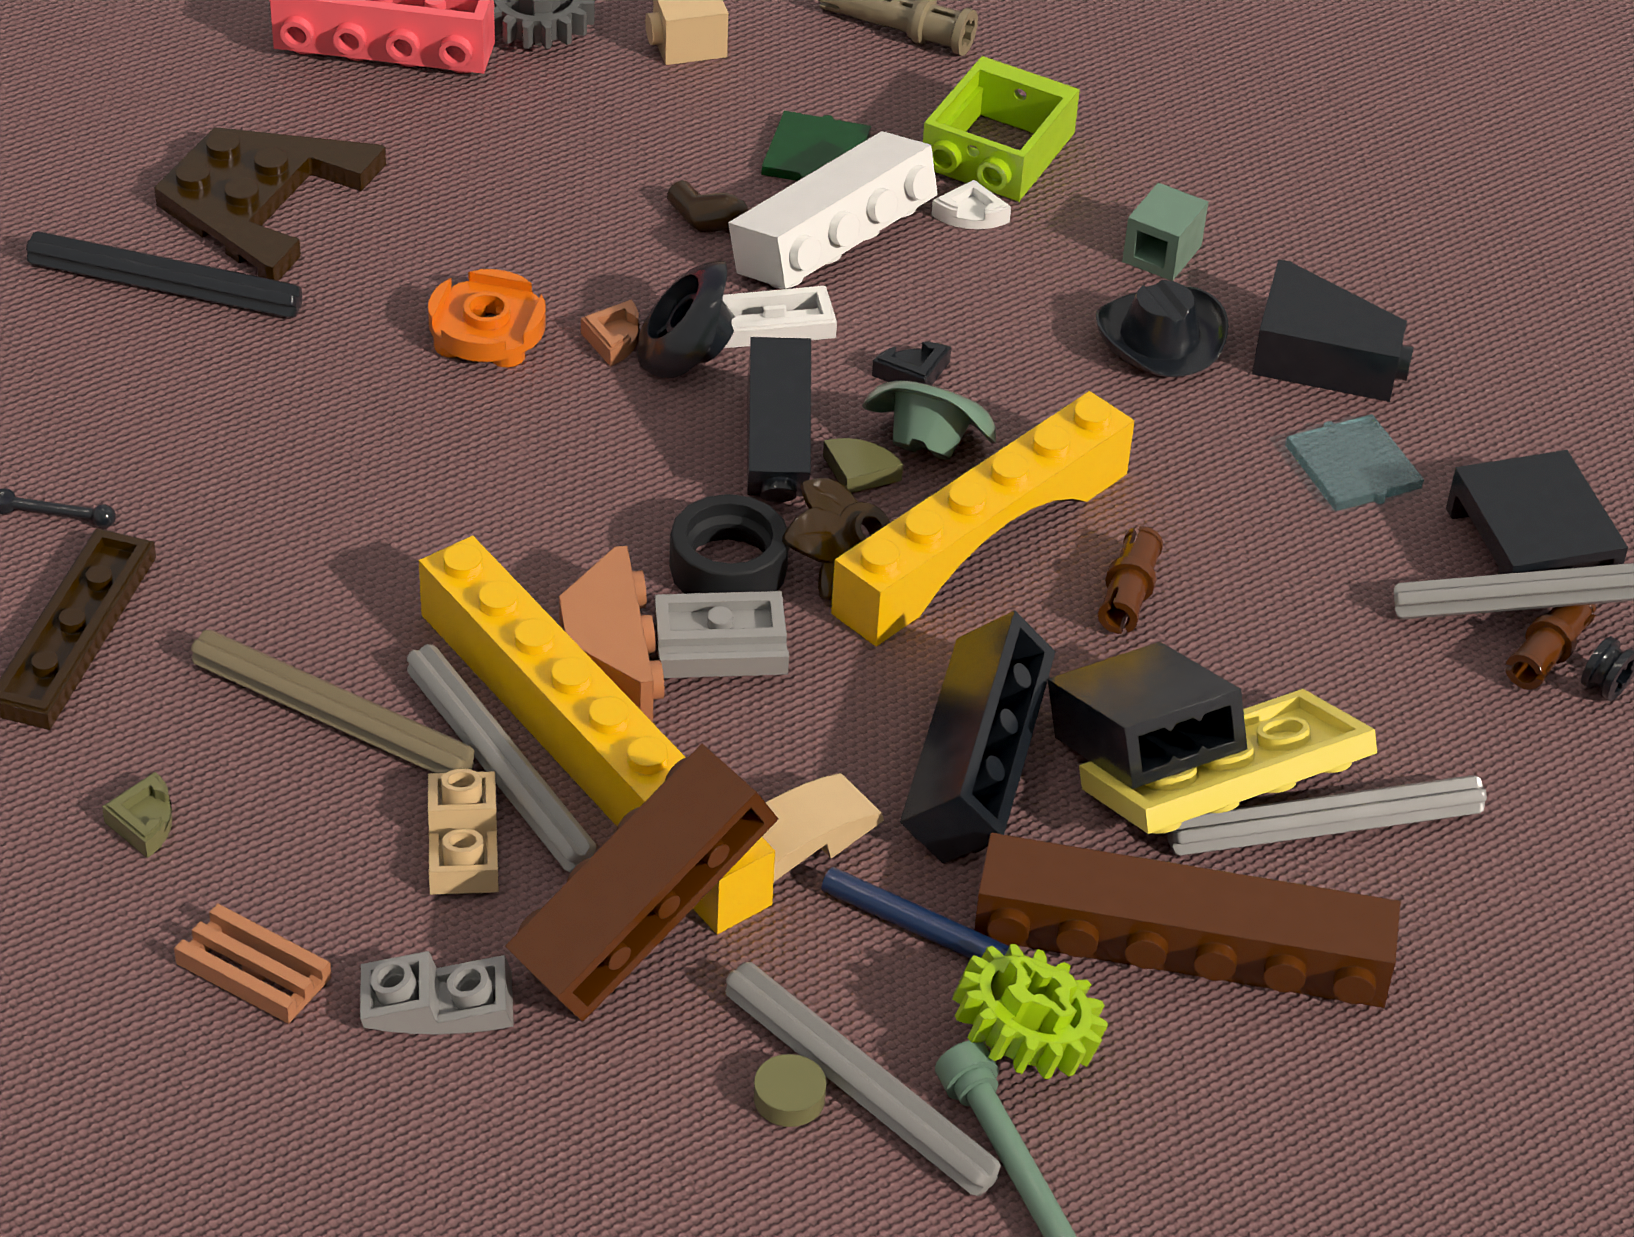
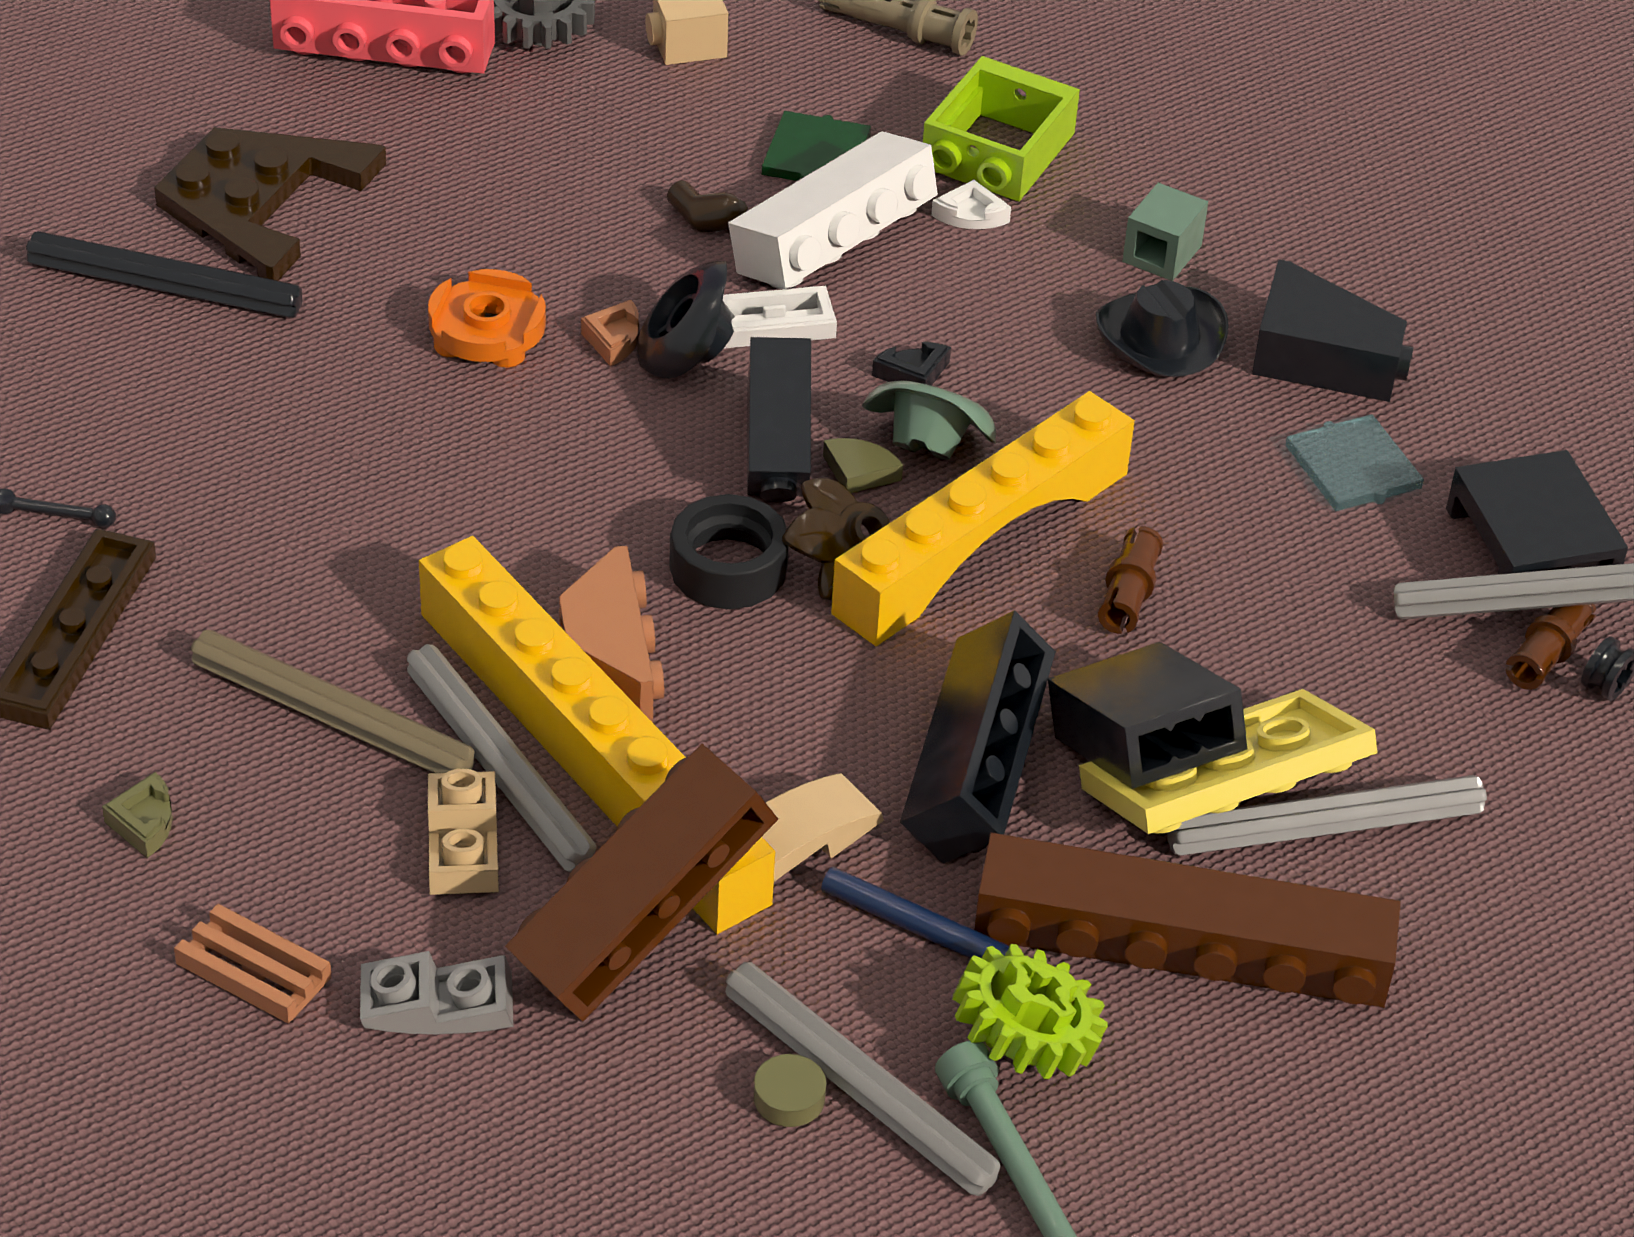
light grey plate [655,591,789,678] -> none

